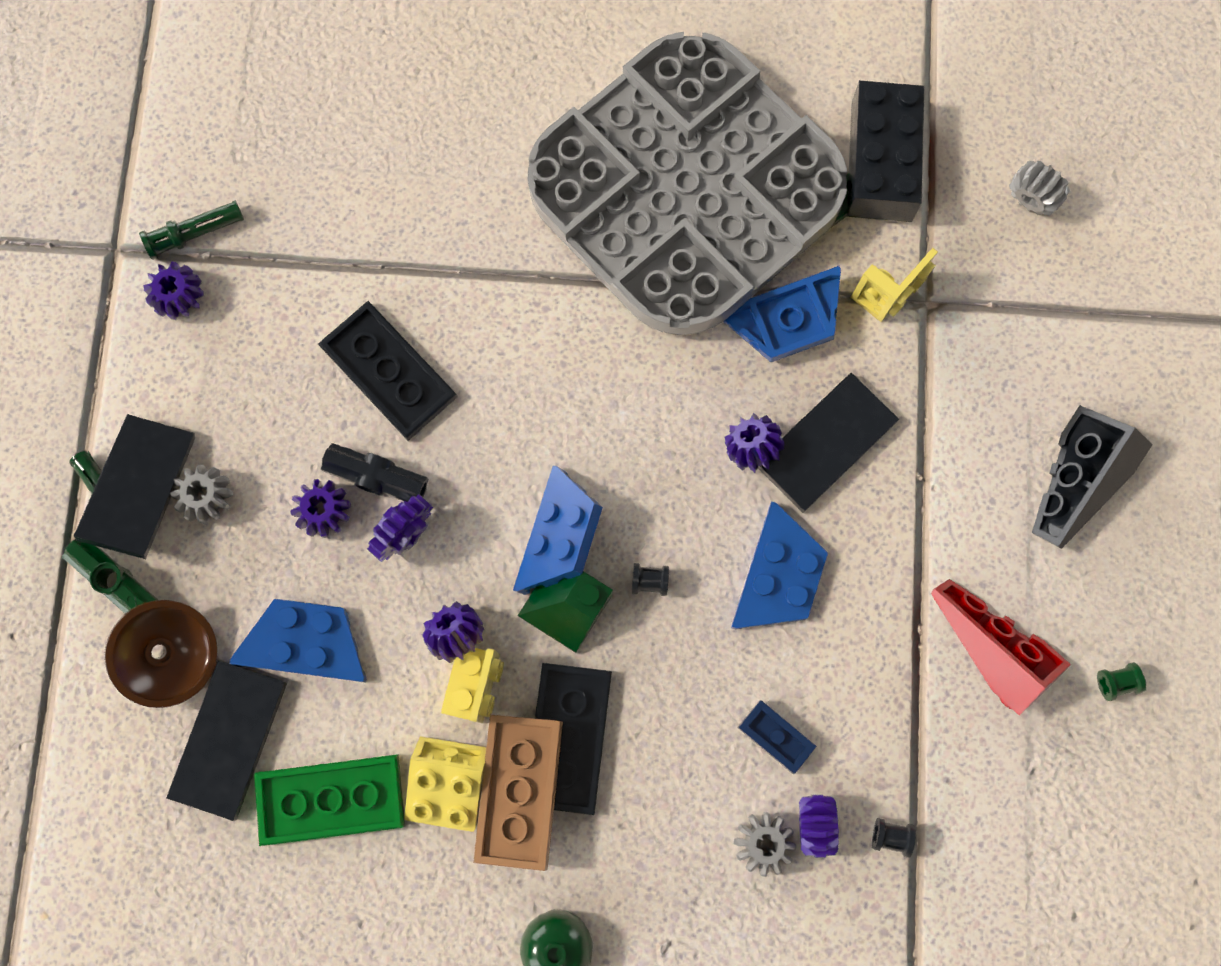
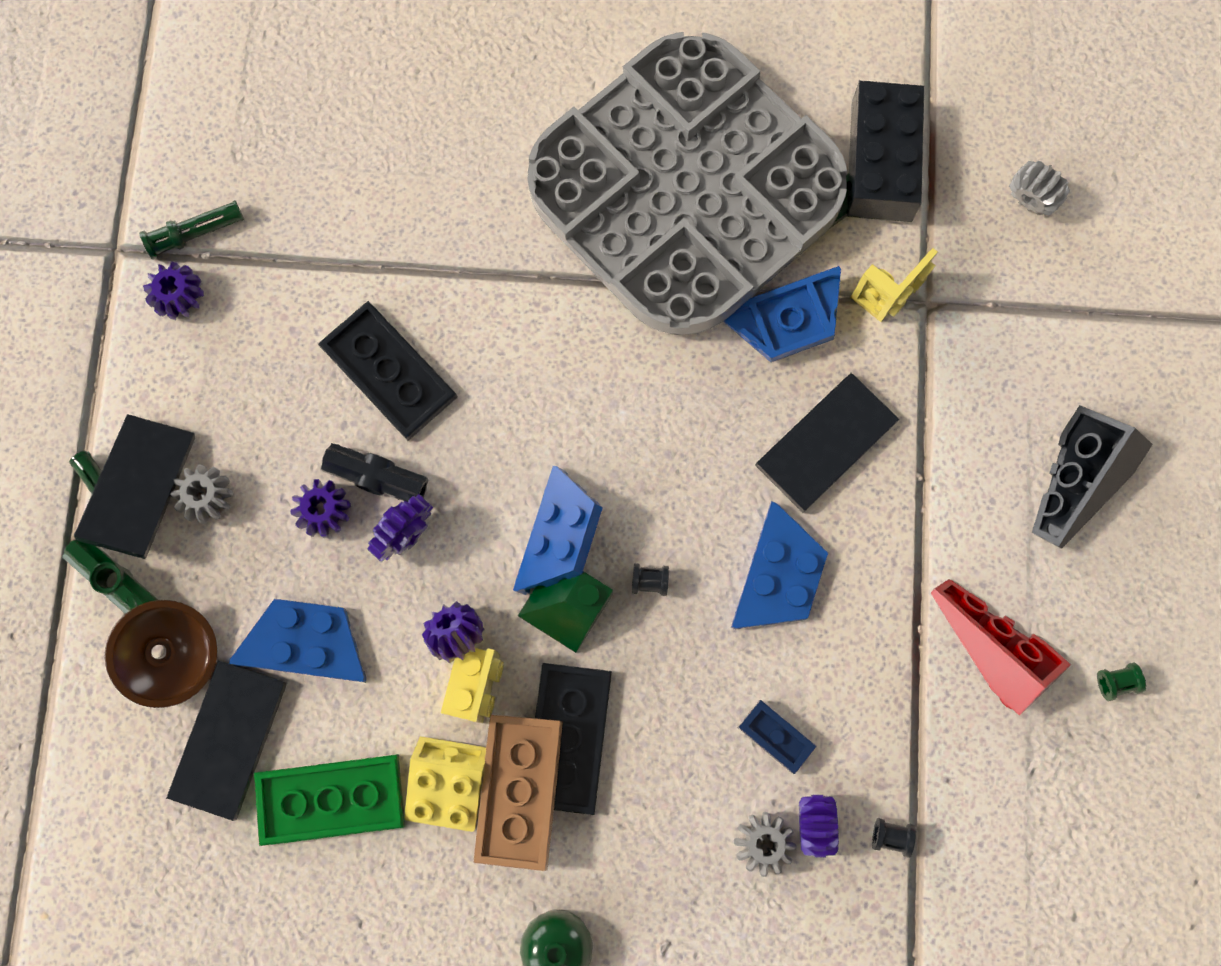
dark purple gear [724,413,784,473] -> none

